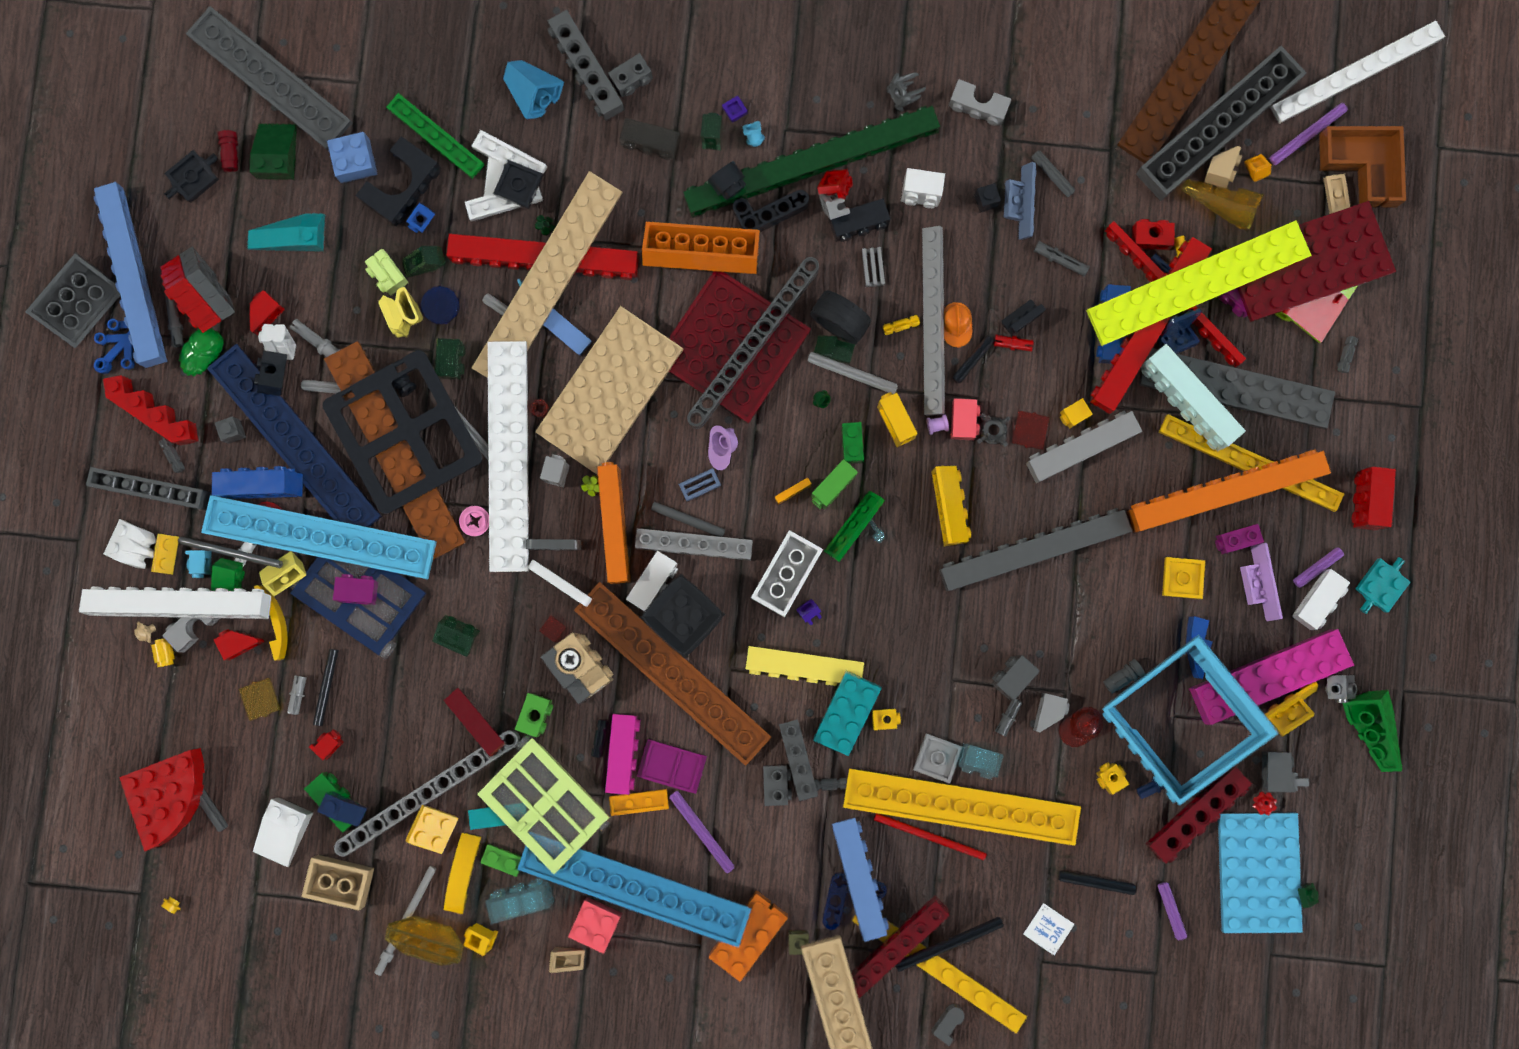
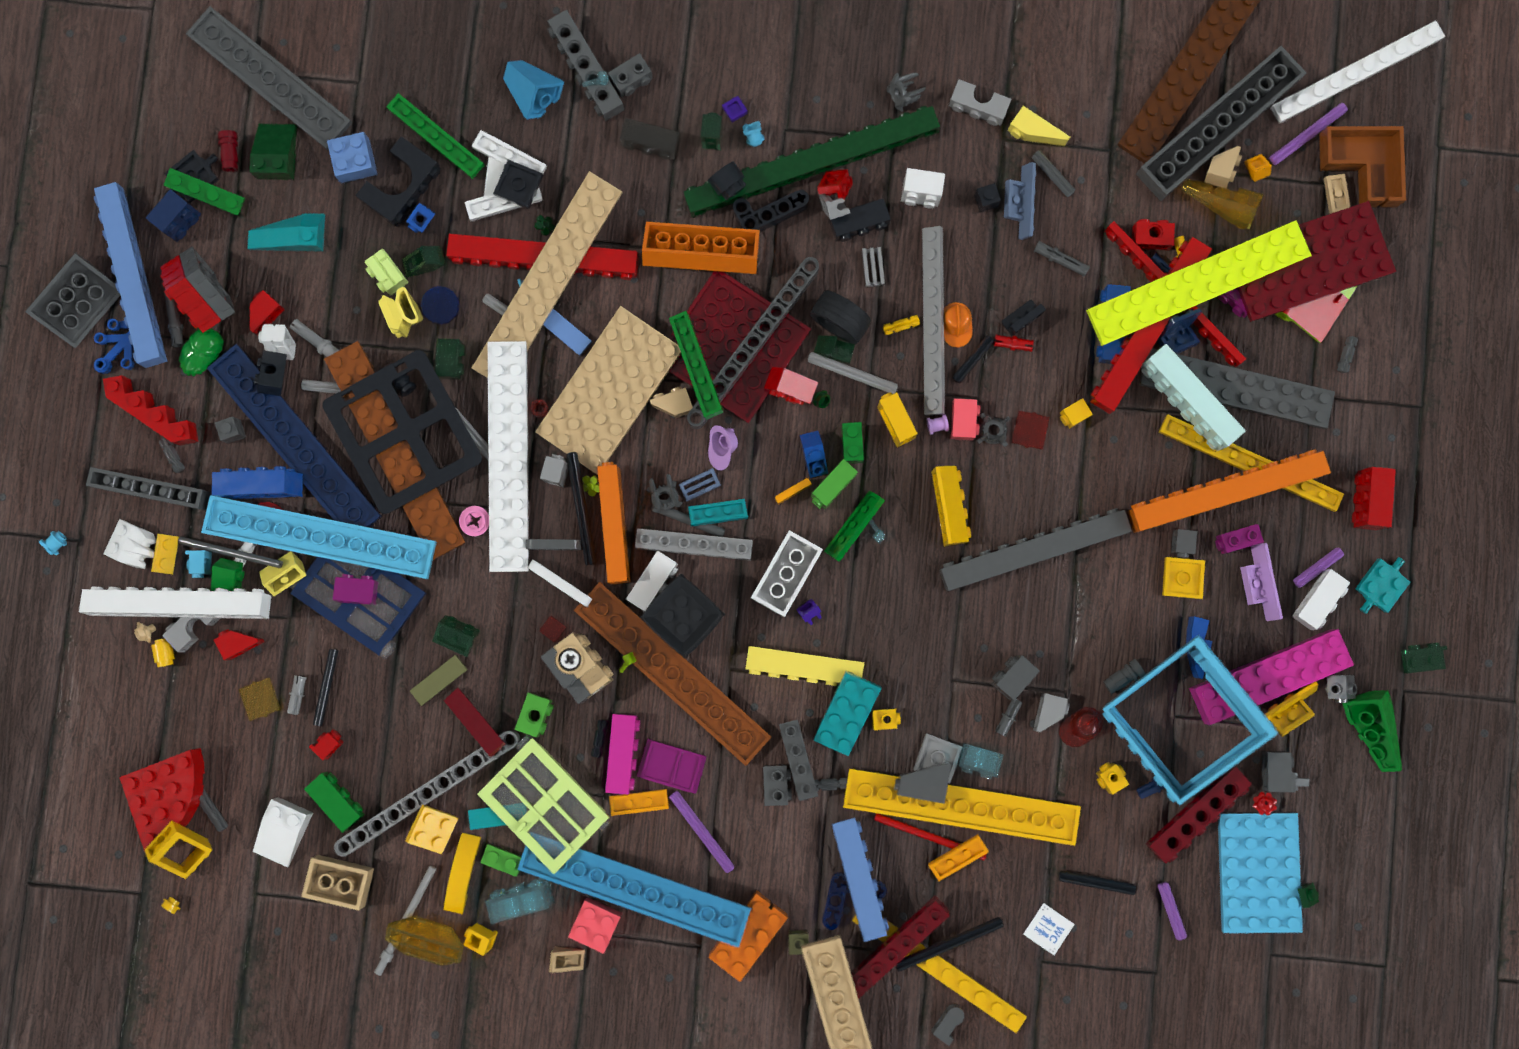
yellow slope [254,585,288,661] -> none
dark blue slope [317,791,367,826] -> none
light grey brick [1026,410,1142,483] -> none
none -> medium azure brick [39,531,67,555]
none -> yellow window [144,821,213,879]
none -> dark blue brick [146,189,201,242]
none -> green plate [163,168,245,216]
none -> olive tile [410,655,468,706]
none -> black axle [566,452,596,565]
none -> clear light blue hand [582,71,609,87]
none -> lime hand [619,652,636,673]
none -> dark grey piece [646,474,683,513]
none -> tan slope [650,387,693,418]
none -> green plate [669,311,724,420]
none -> teal tile [688,499,748,527]
none -> brick [764,367,818,406]
none -> blue slope [800,431,828,478]
none -> dark grey slope [894,763,951,804]
none -> light orange tile [928,834,989,881]
none -> light yellow slope [1008,106,1070,146]
none -> dark grey brick [1171,529,1197,558]
none -> clear green bracket [1401,642,1447,673]

